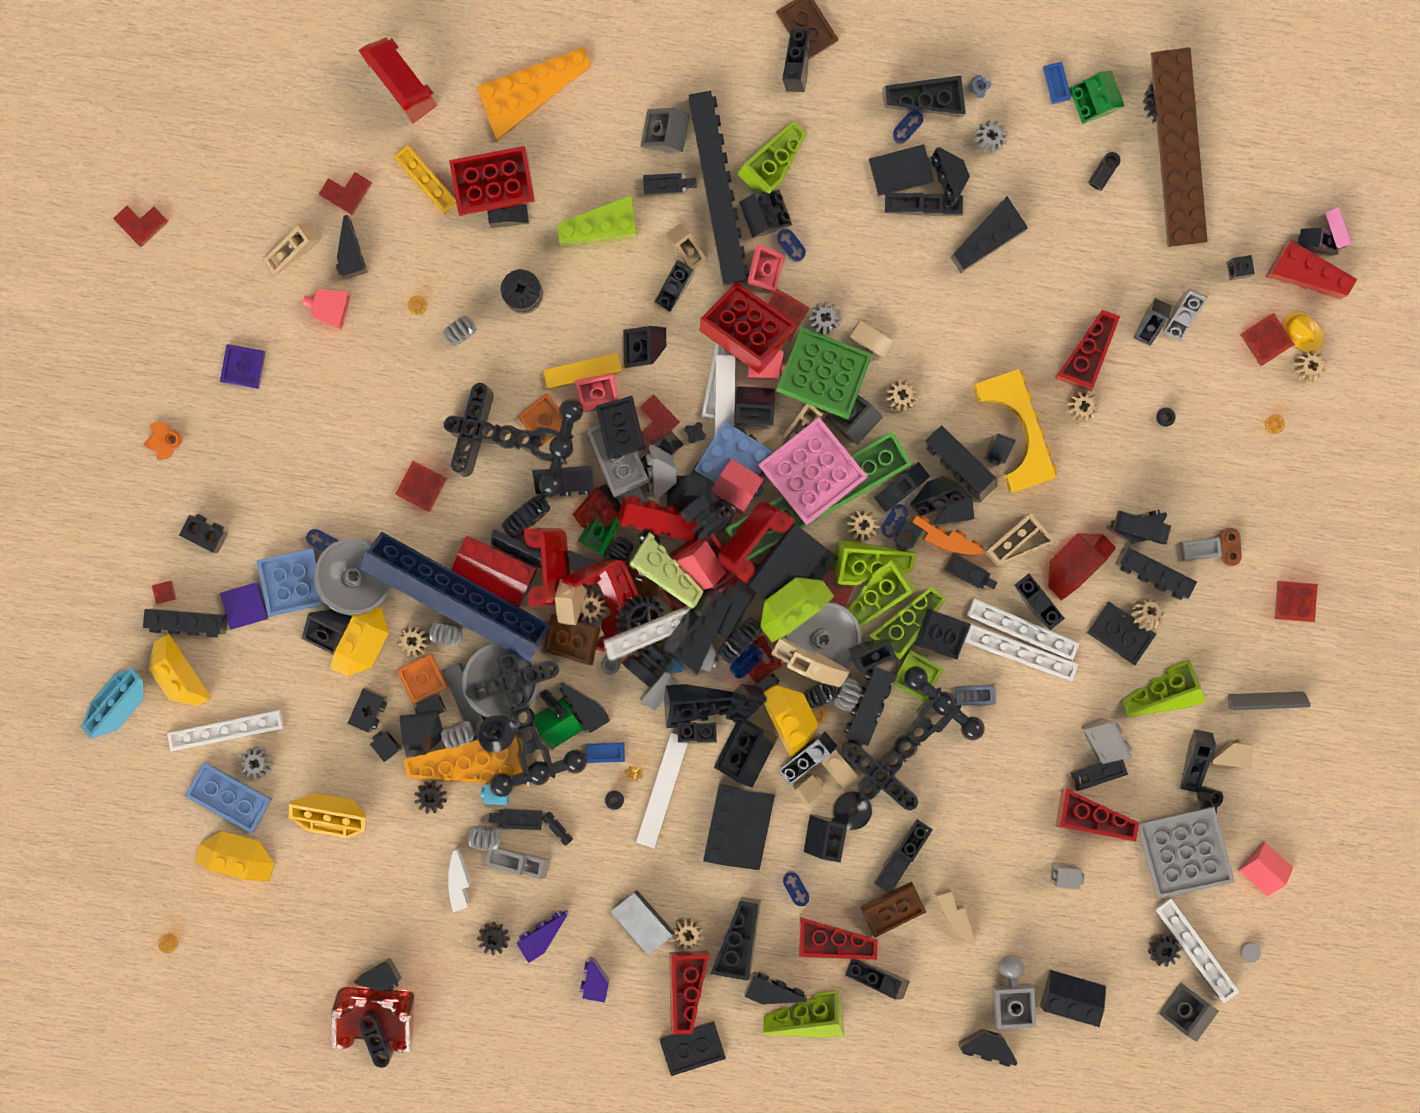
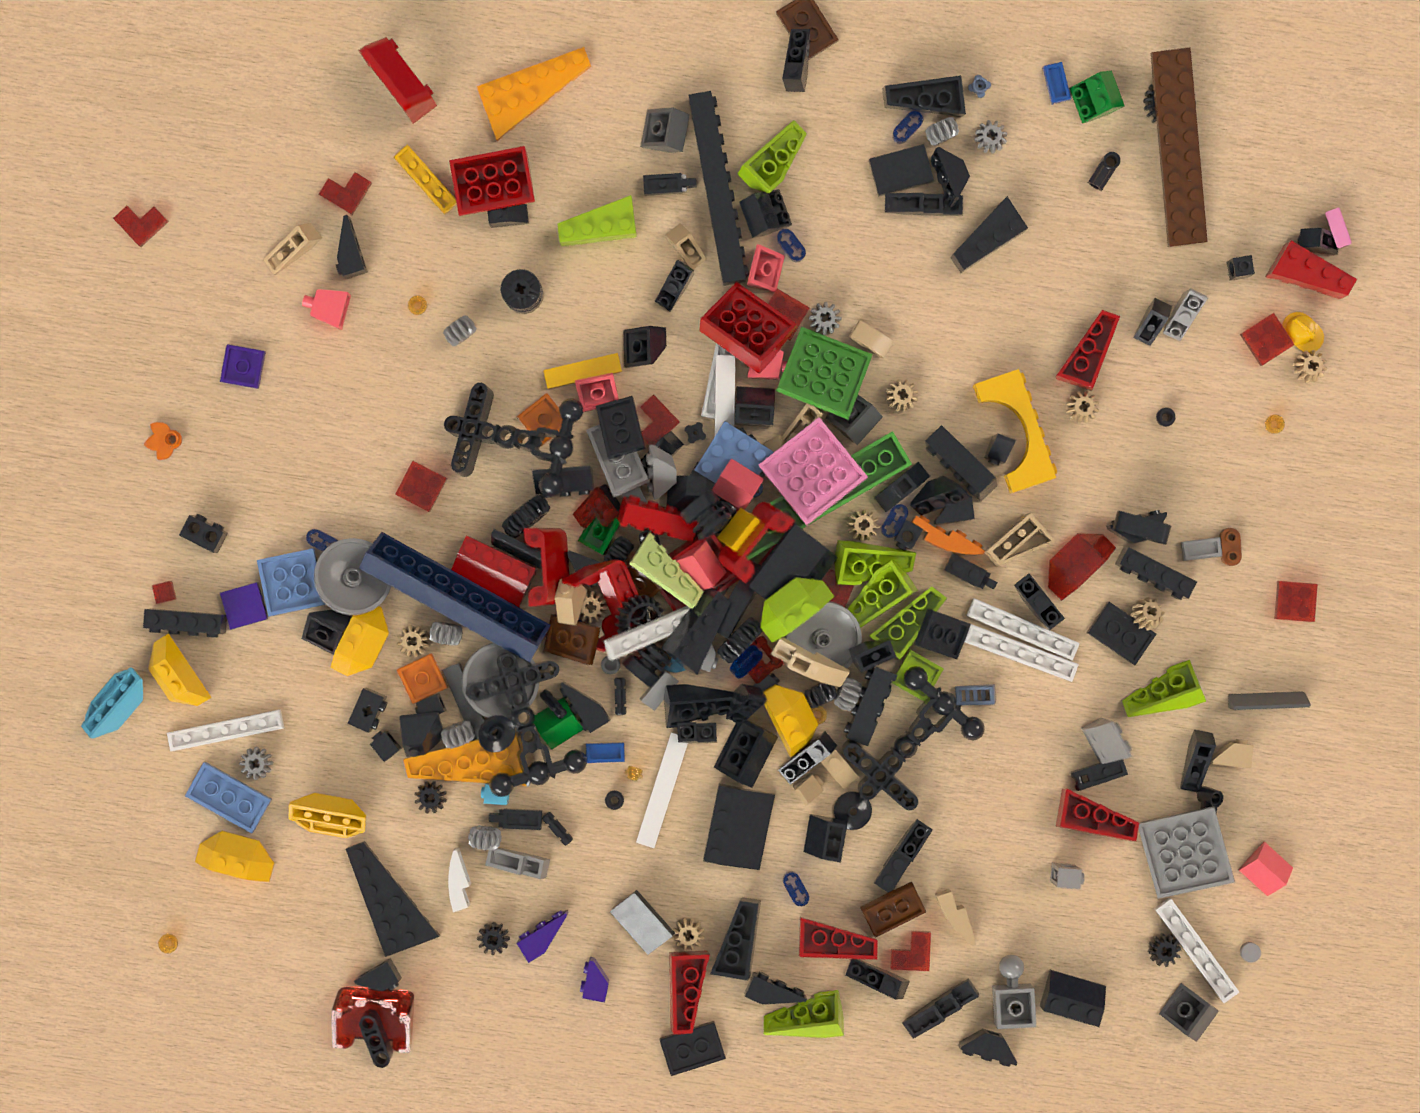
none -> black wing [346,841,441,957]
none -> black axle [614,677,627,715]
none -> yellow tile [717,508,760,552]
none -> clear red plate [890,931,931,971]
none -> black slope [903,978,979,1039]
none -> light grey gear [925,117,959,146]

